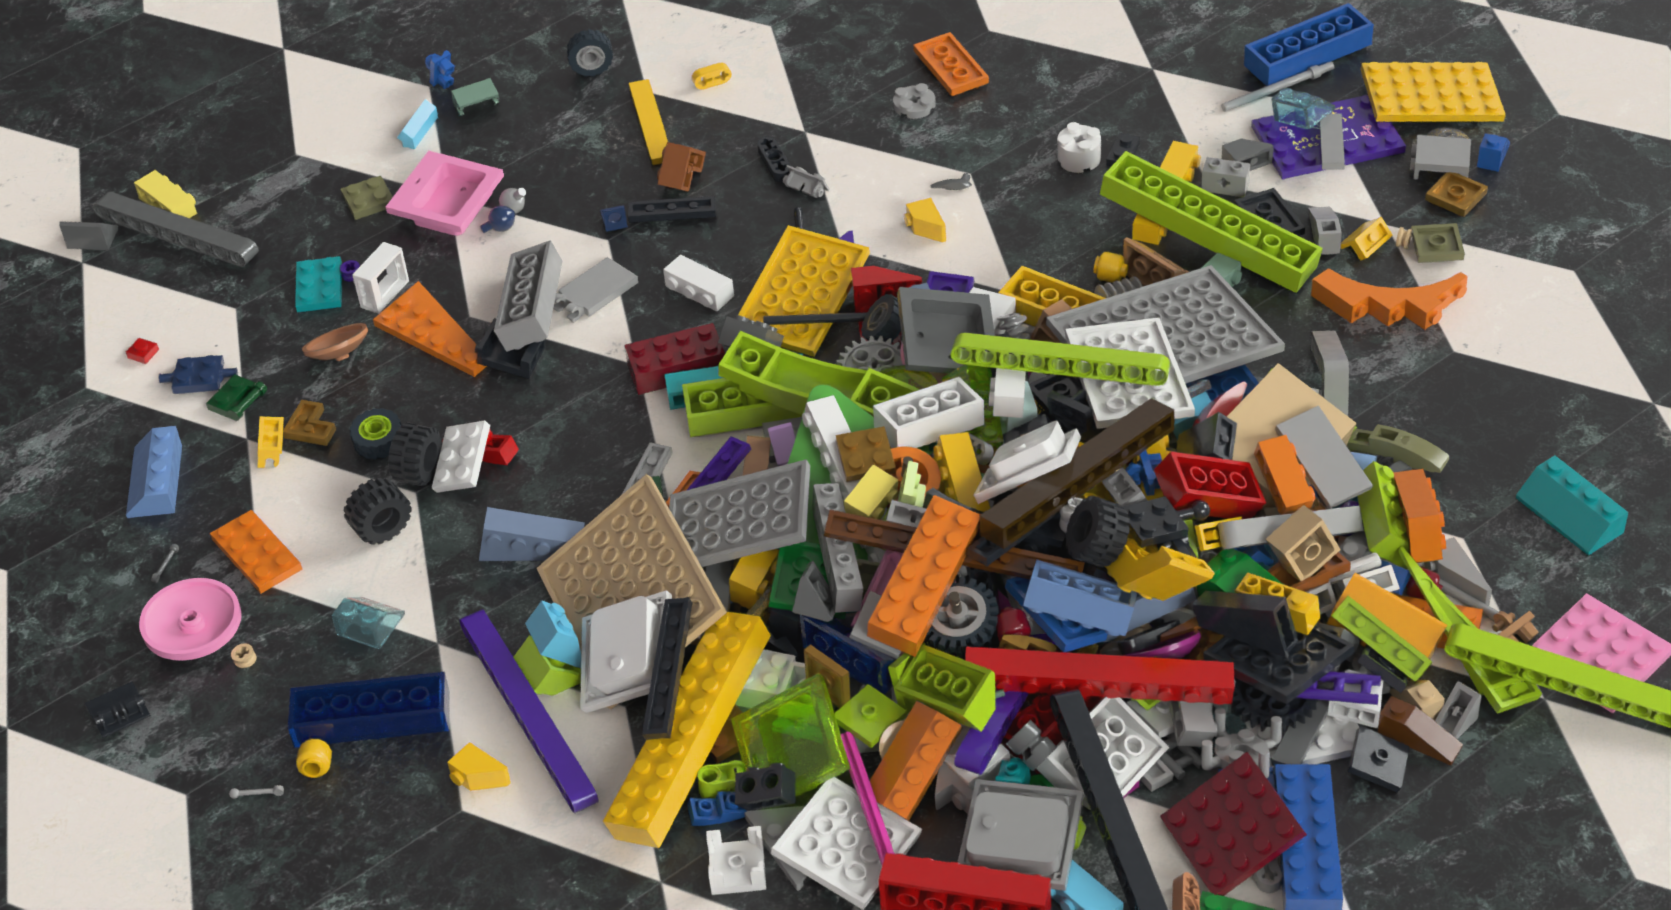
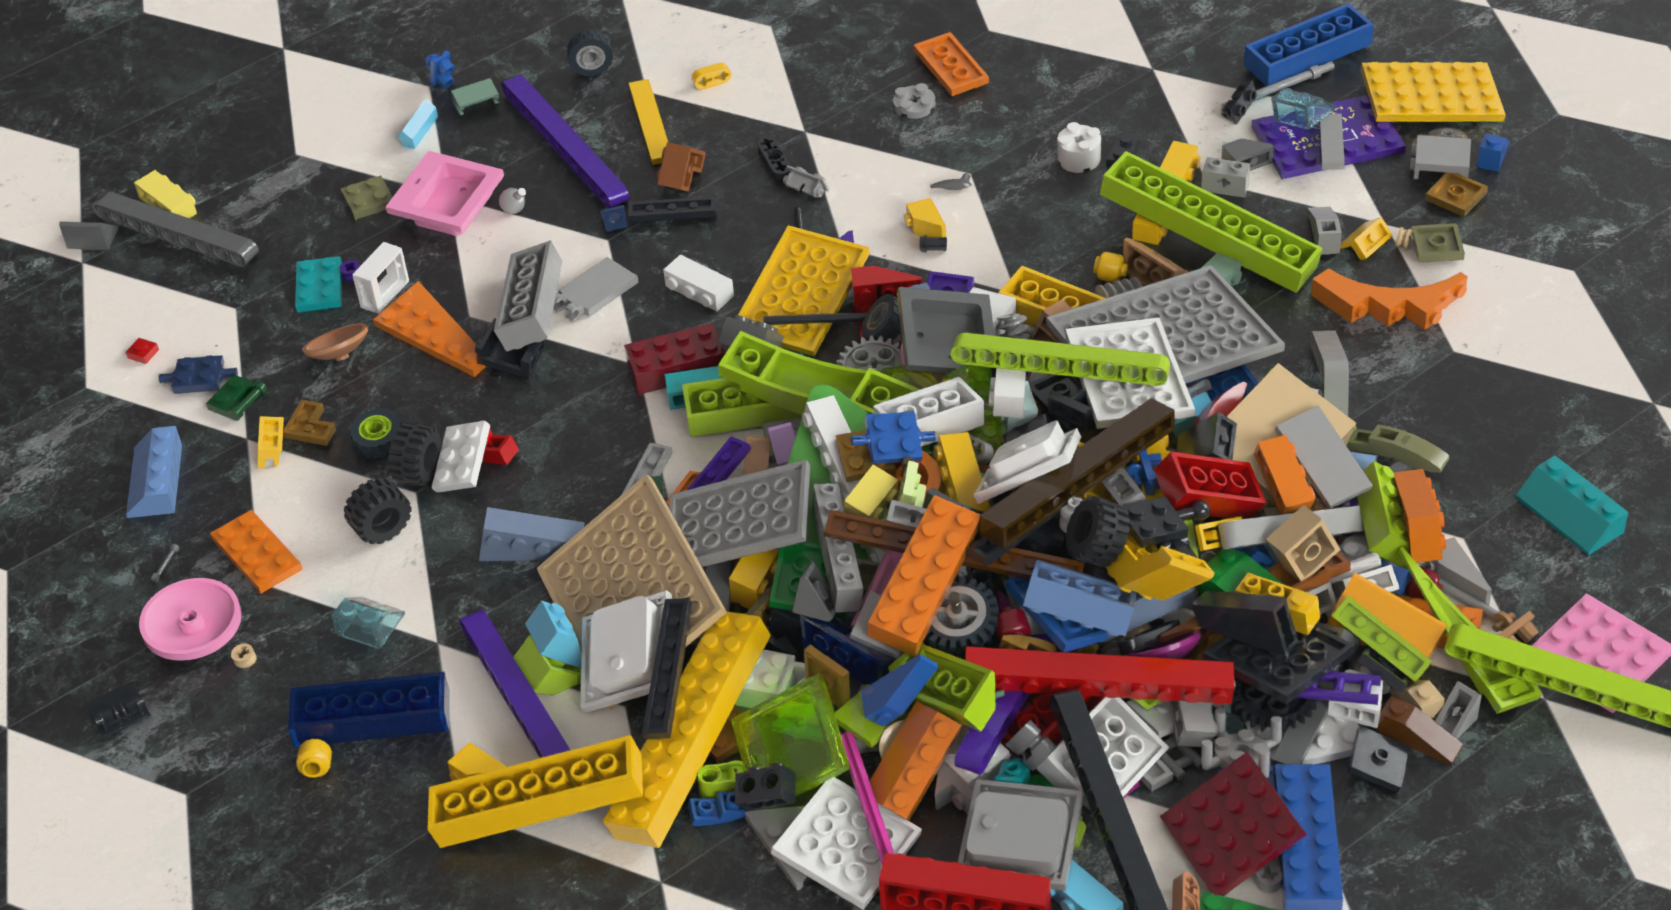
light grey hinge [229,785,284,799] -> none
dark blue piece [480,205,515,233] -> none
white panel [706,826,766,895] -> none
black plate [1234,188,1305,236] -> none
none -> yellow brick [428,735,643,848]
none -> dark purple beam [501,74,629,208]
none -> blue plate [850,412,936,464]
none -> blue slope [860,654,938,727]
none -> black pin [919,235,947,253]
none -> black hinge [1221,80,1257,125]

